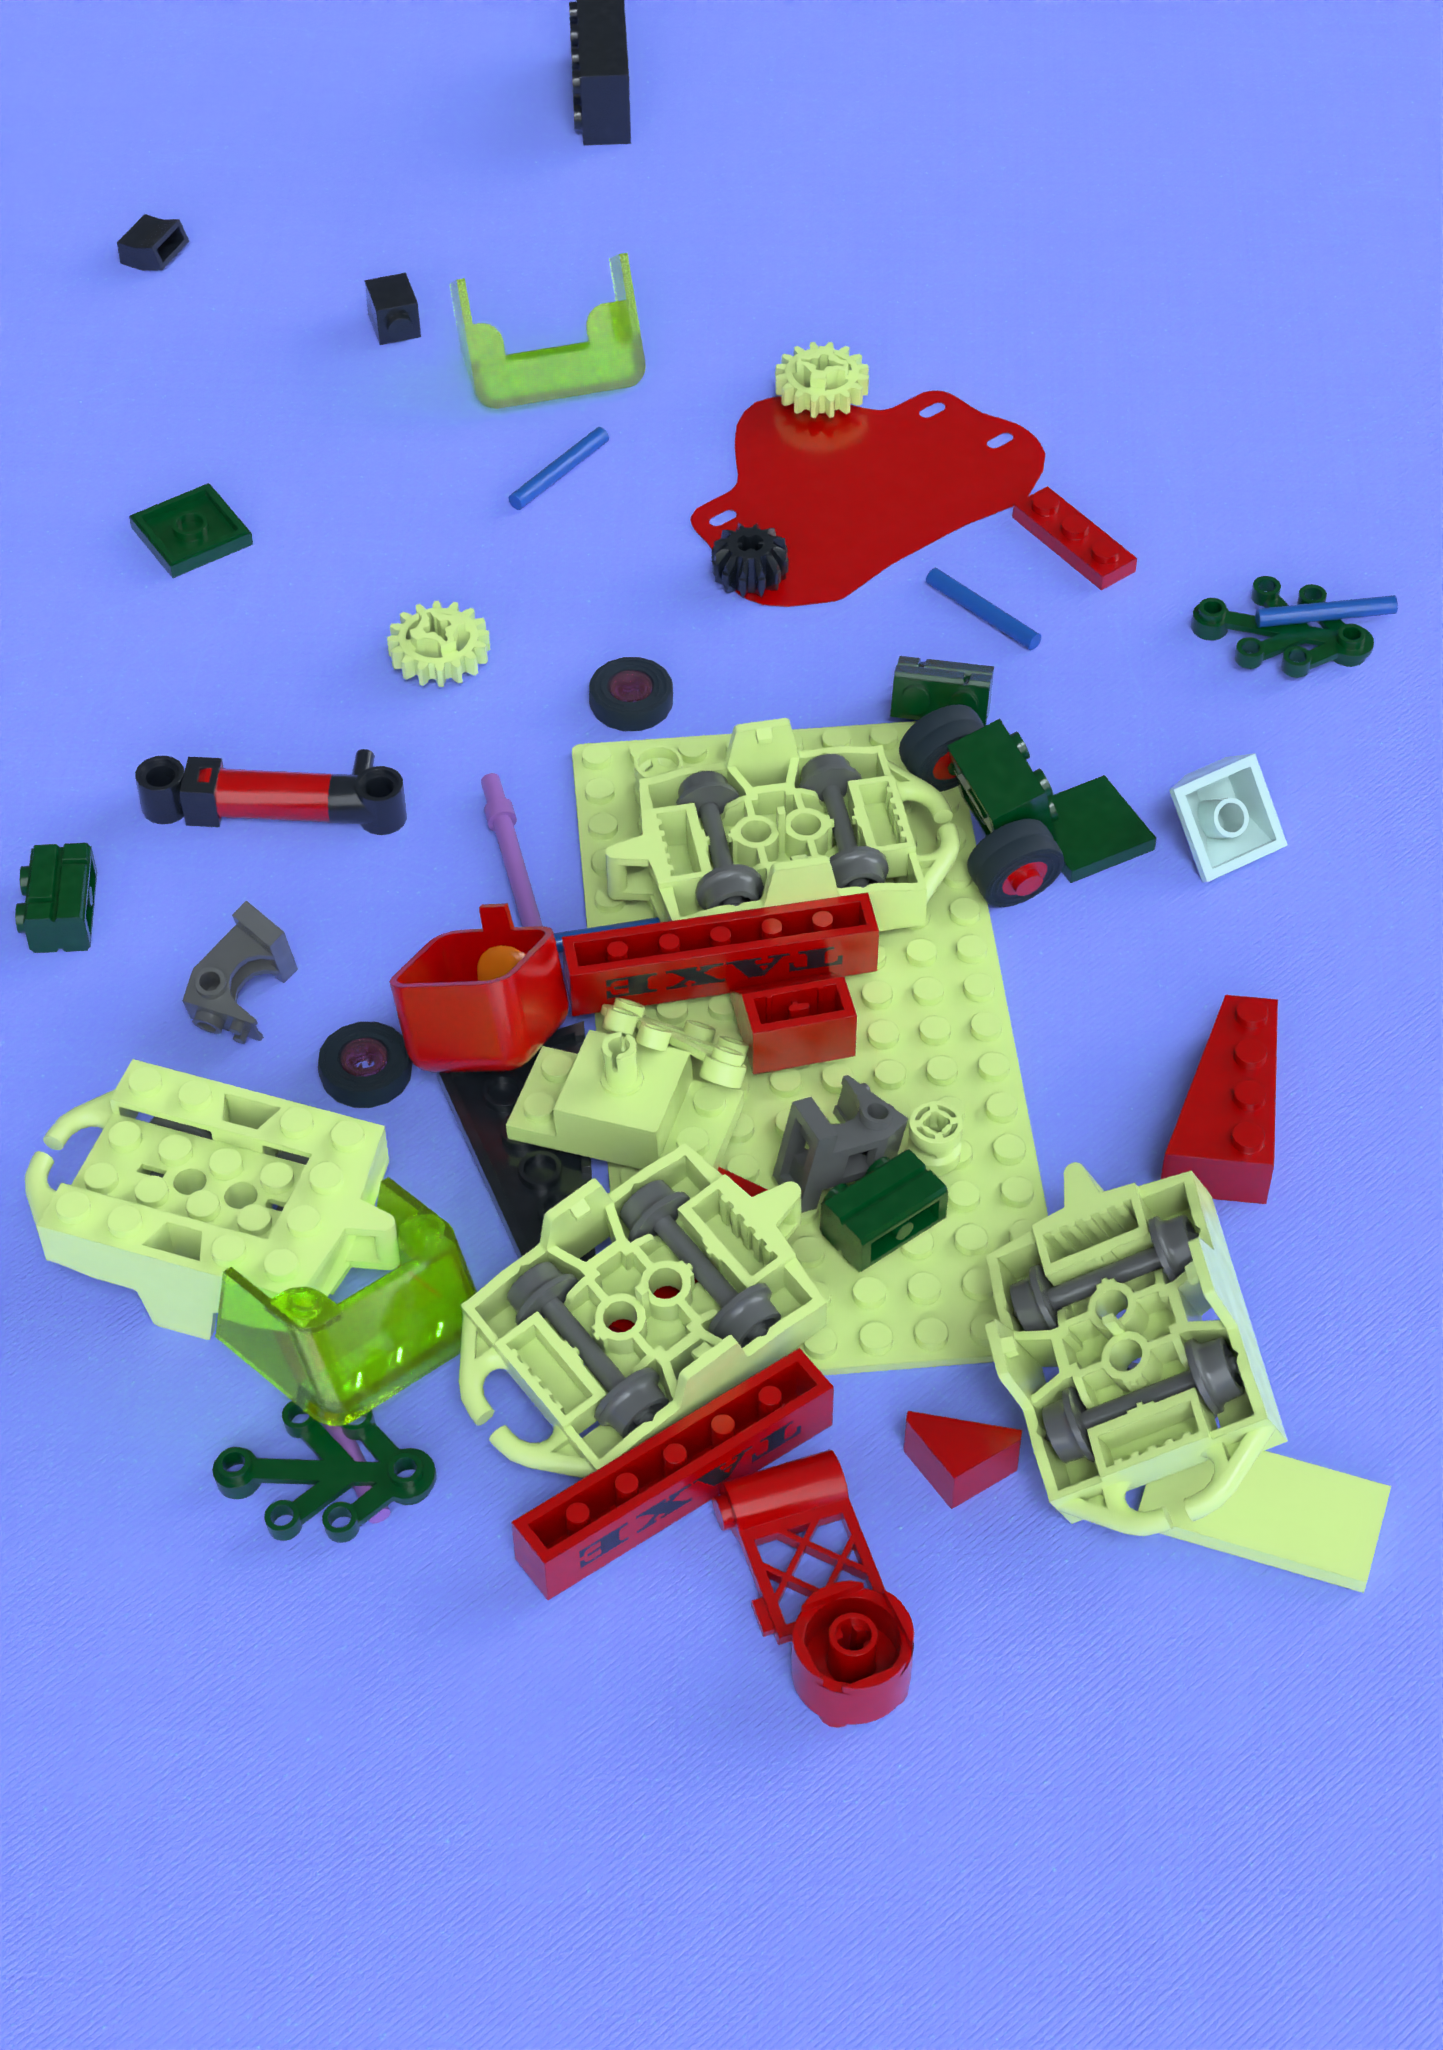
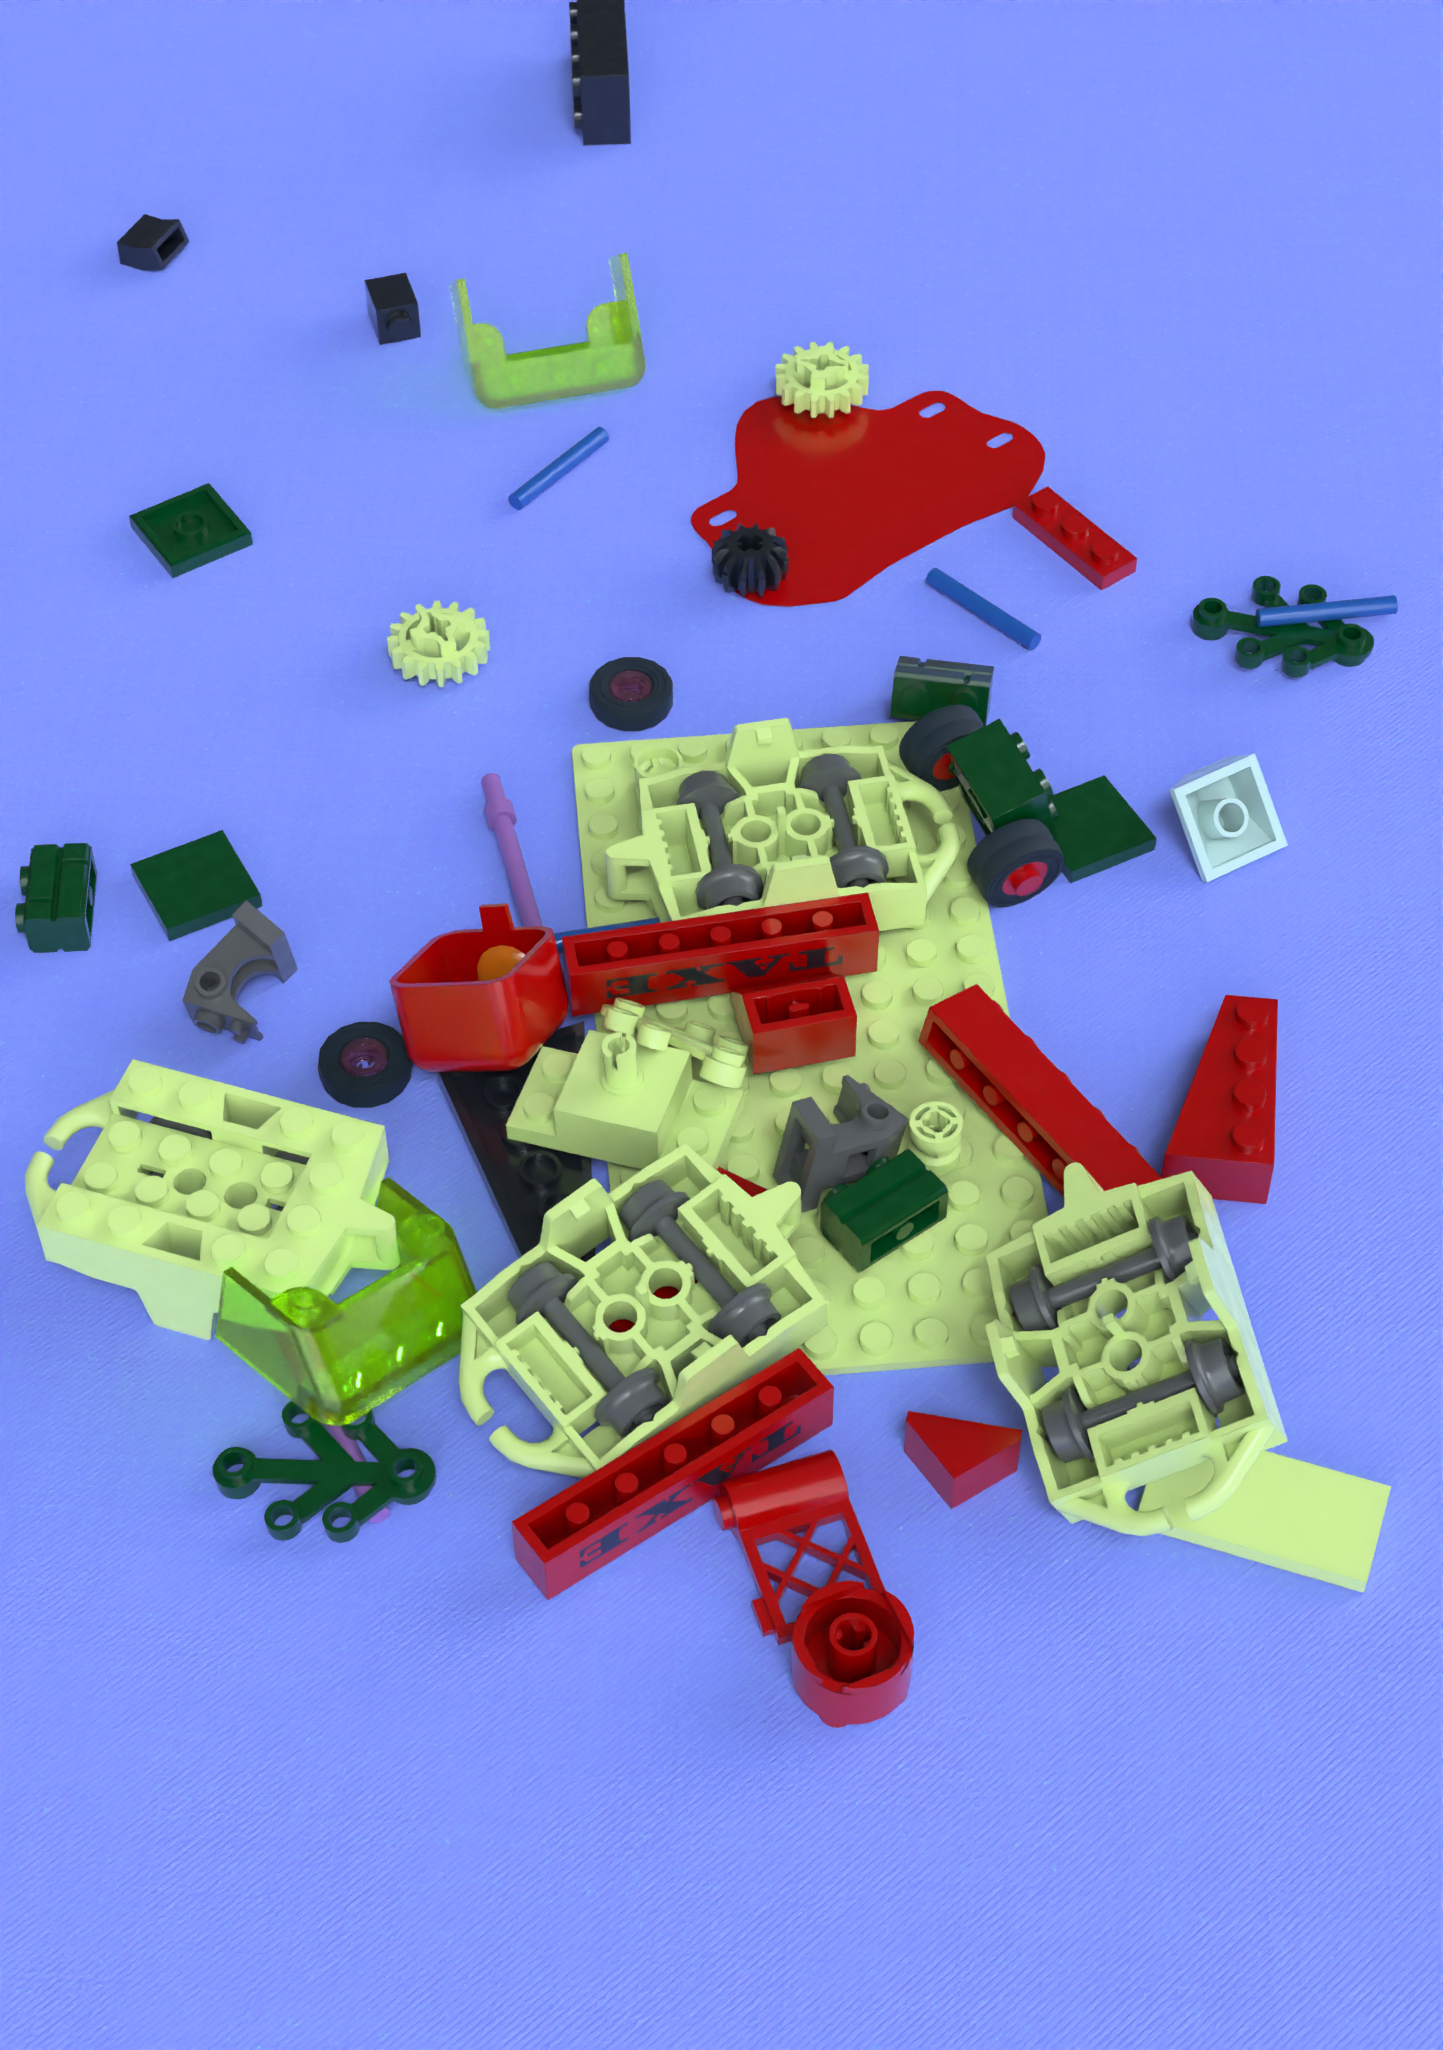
black piece [135,749,407,835] -> none
none -> dark green tile [130,830,263,941]
none -> red brick [918,984,1163,1197]

